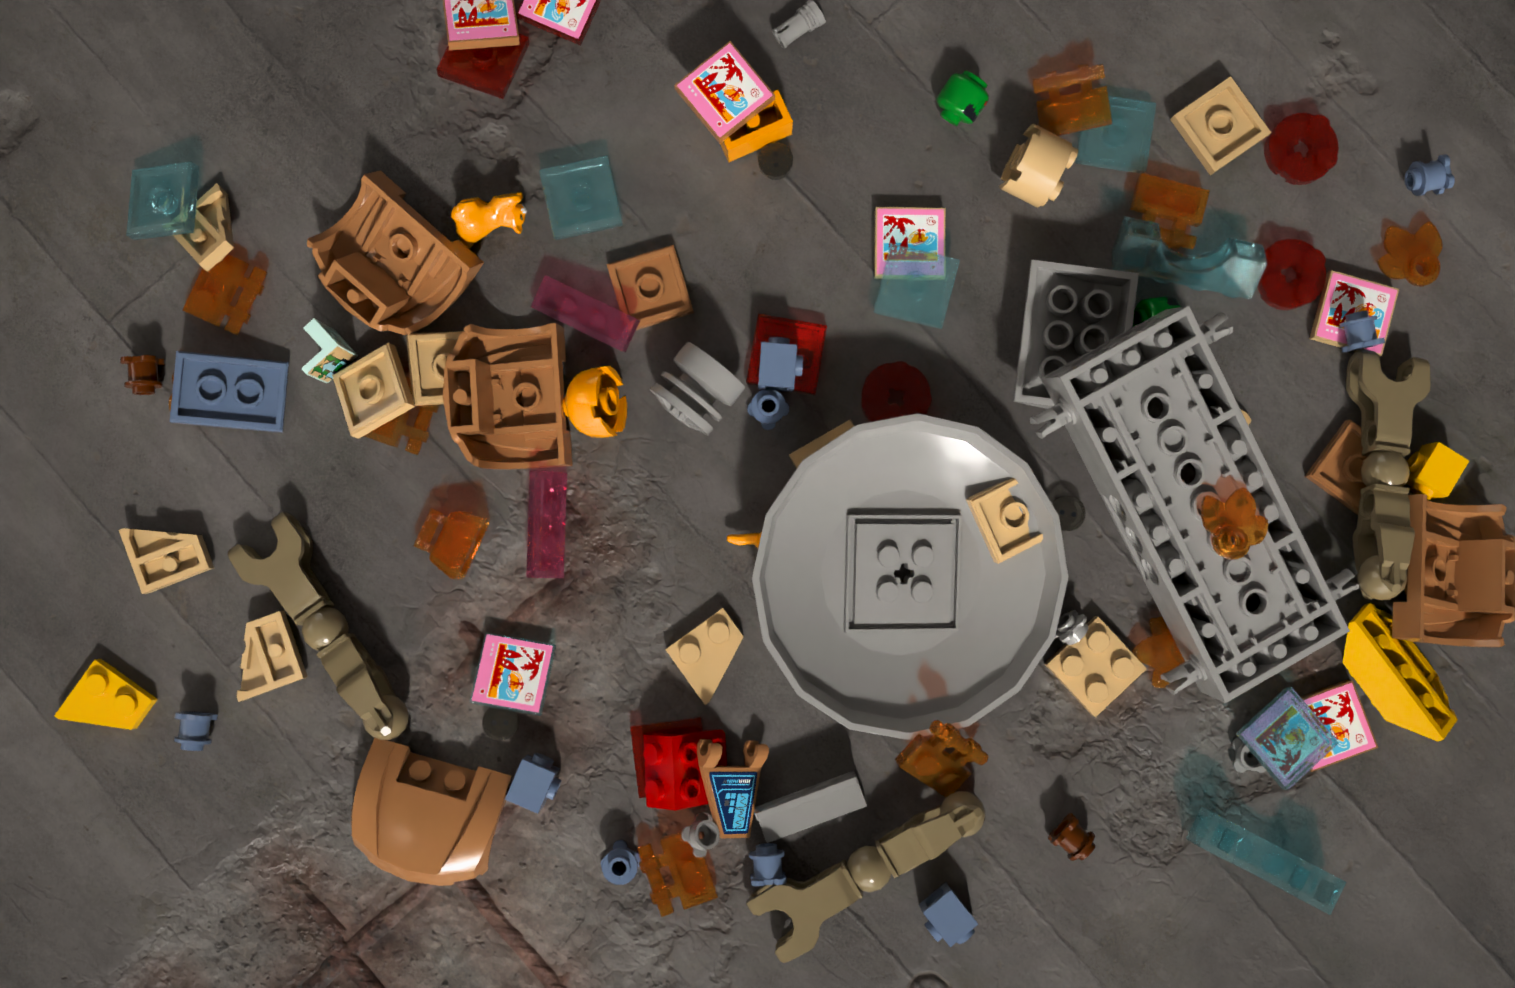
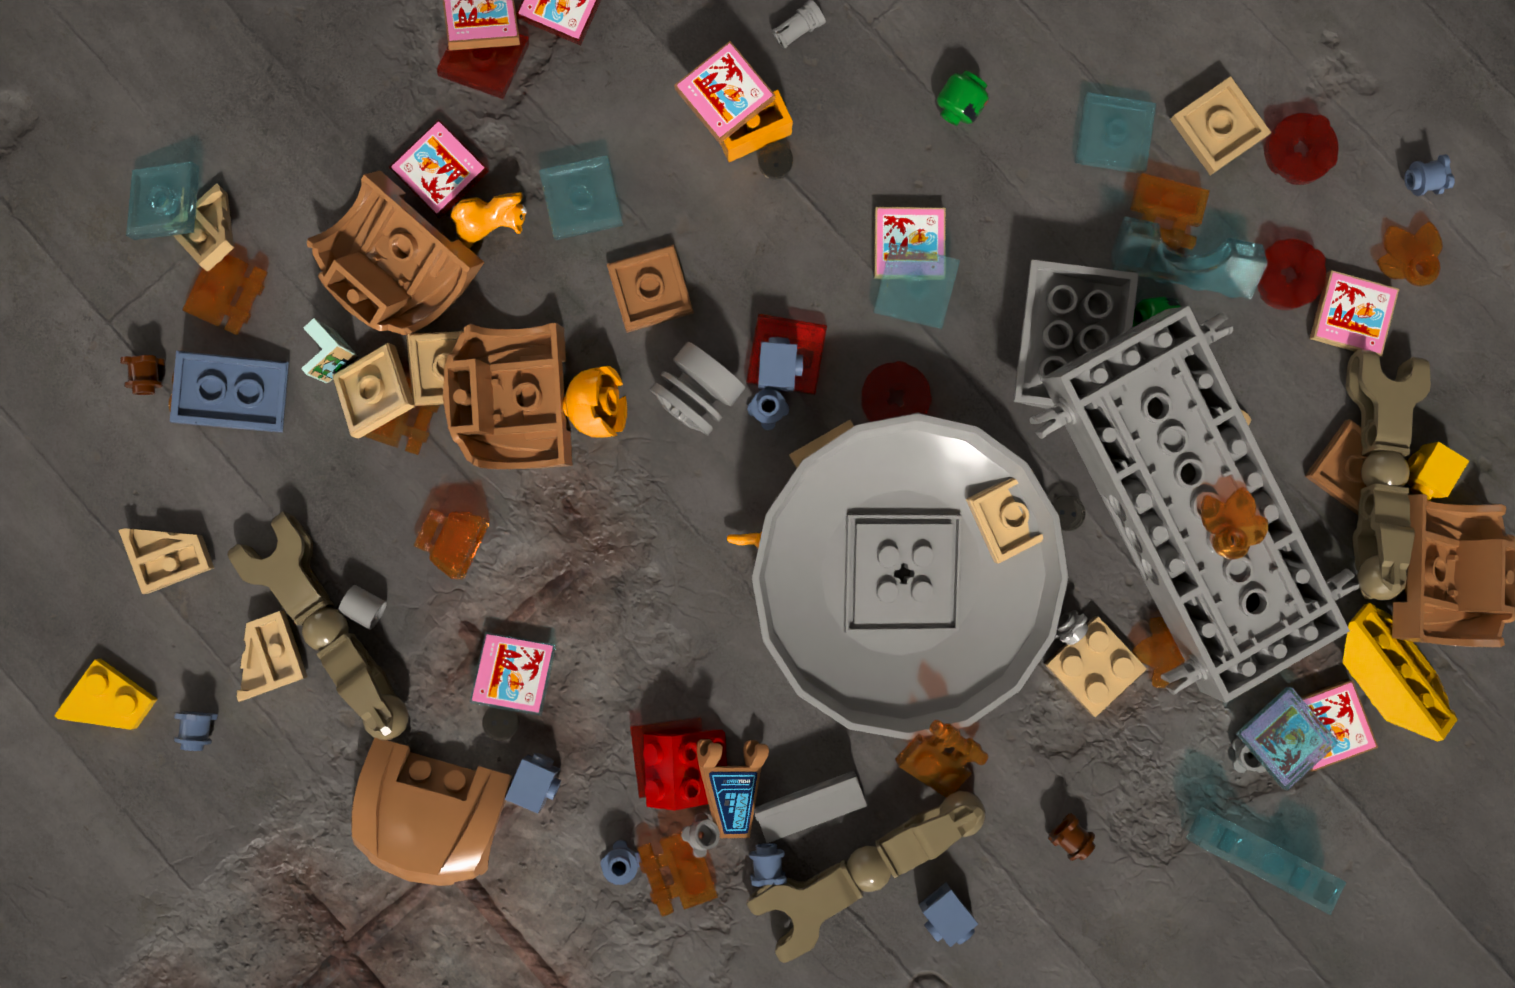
clear pink plate [526,470,567,578] -> none
clear pink plate [531,275,640,352] -> none
tan wing [665,608,744,705] -> none
tan brick [999,124,1079,208] -> none
clear orange plate [1033,63,1112,136] -> none
sand blue brick [1339,310,1385,353] -> none
none -> light grey beam [338,585,387,630]
none -> tile [389,119,489,219]

